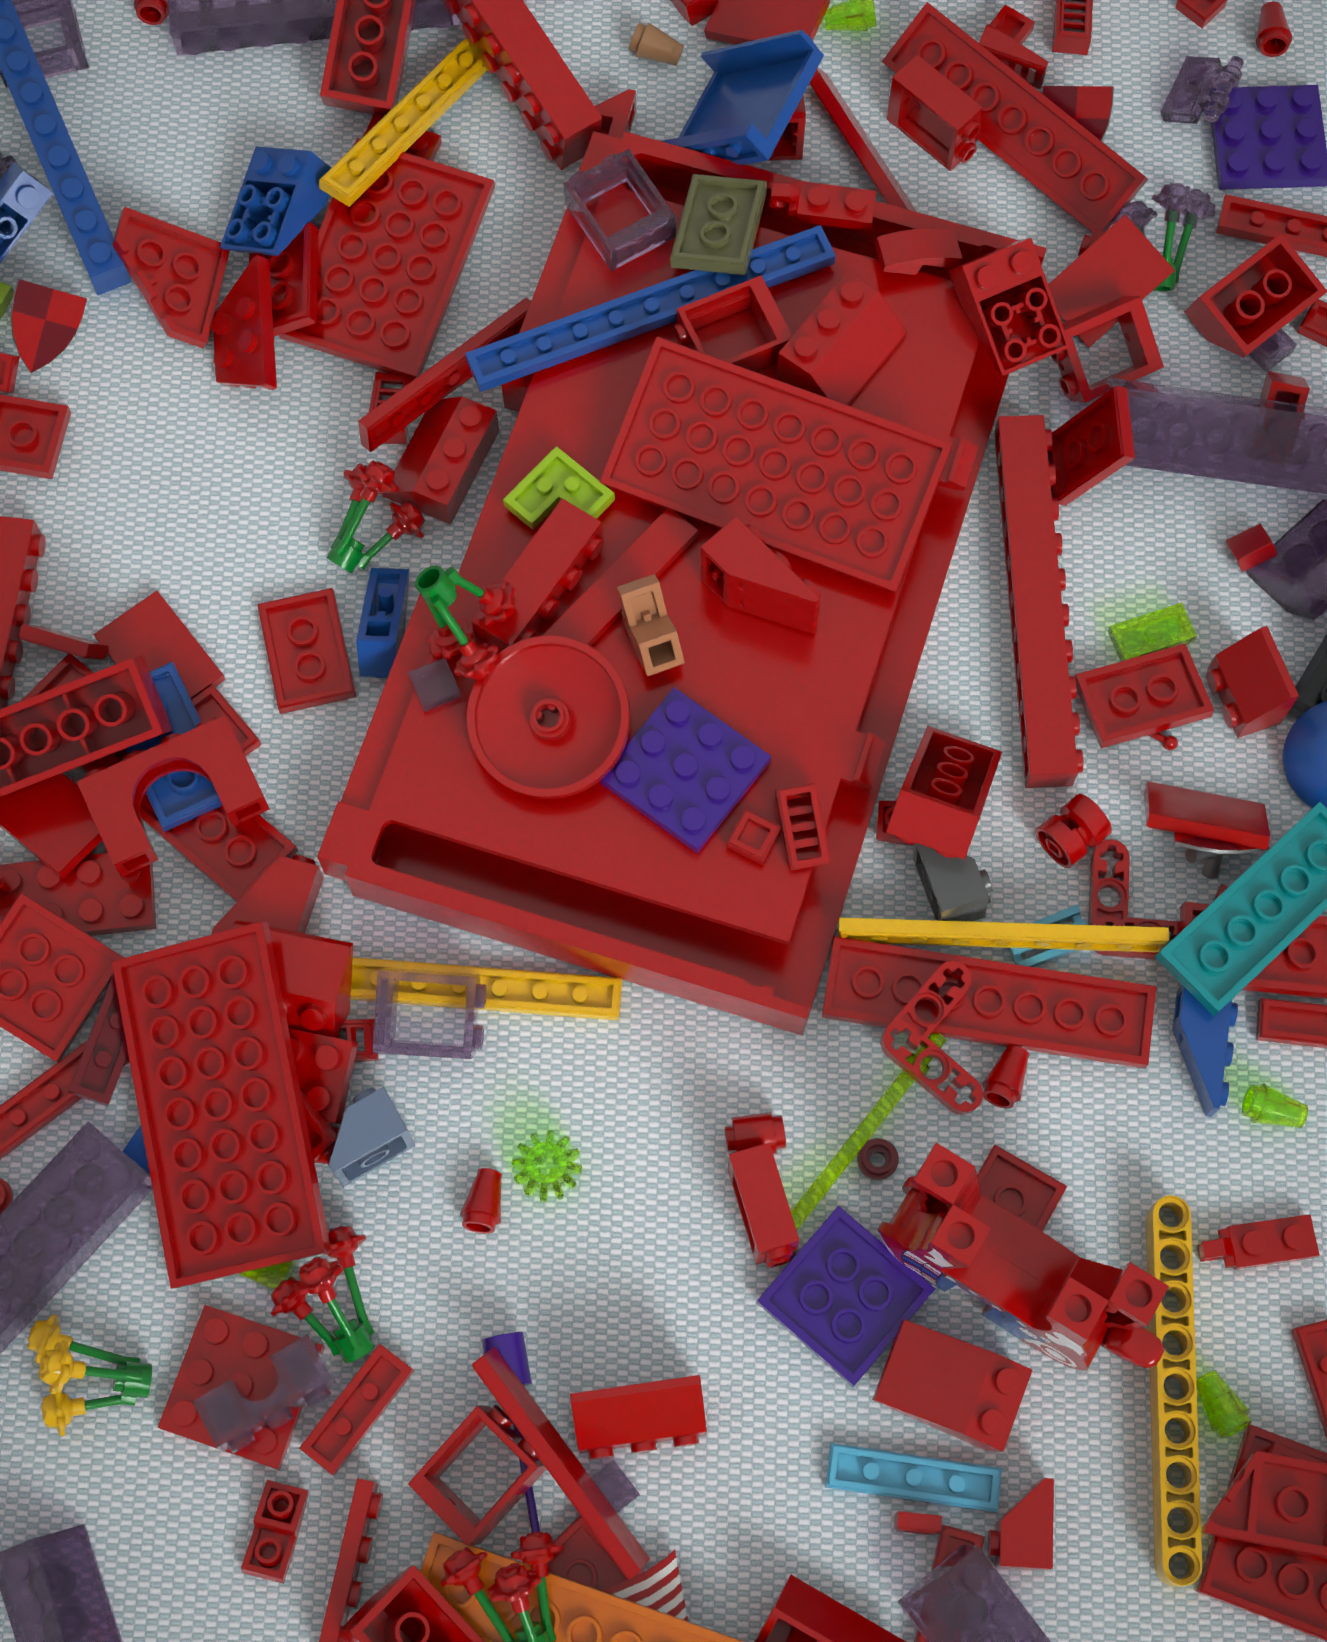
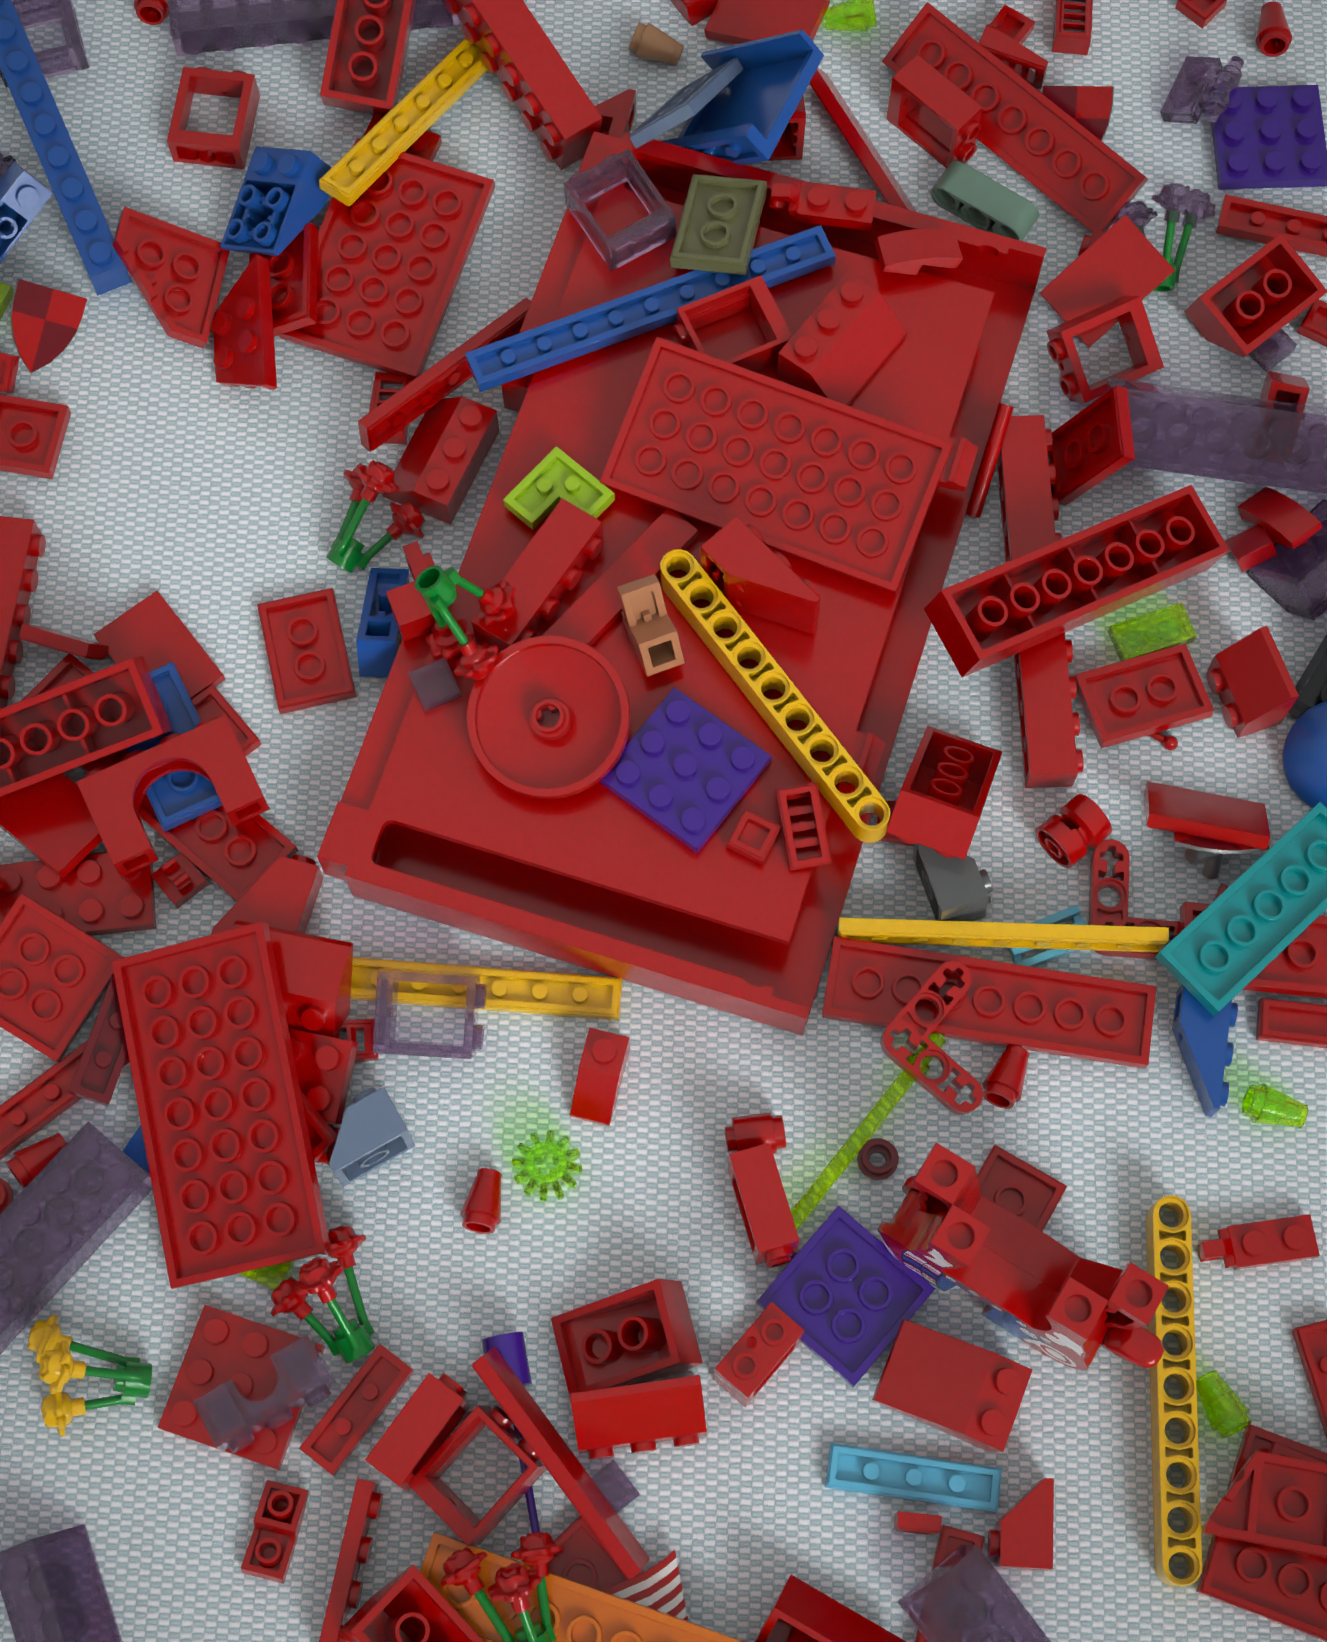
red slope [948,238,1071,376] -> none
none -> red cone [6,1132,72,1190]
none -> red tile [151,853,209,909]
none -> red window [167,67,260,170]
none -> red window [365,1373,470,1492]
none -> red brick [386,541,452,641]
none -> red slope [551,1279,703,1401]
none -> red slope [570,1027,630,1126]
none -> sand blue tile [629,58,743,149]
none -> yellow beam [660,549,890,843]
none -> red window [713,1302,805,1408]
none -> red brick [924,484,1230,678]
none -> sand green beam [930,161,1040,241]
none -> red bar [966,403,1014,518]
none -> red slope [1237,487,1323,549]

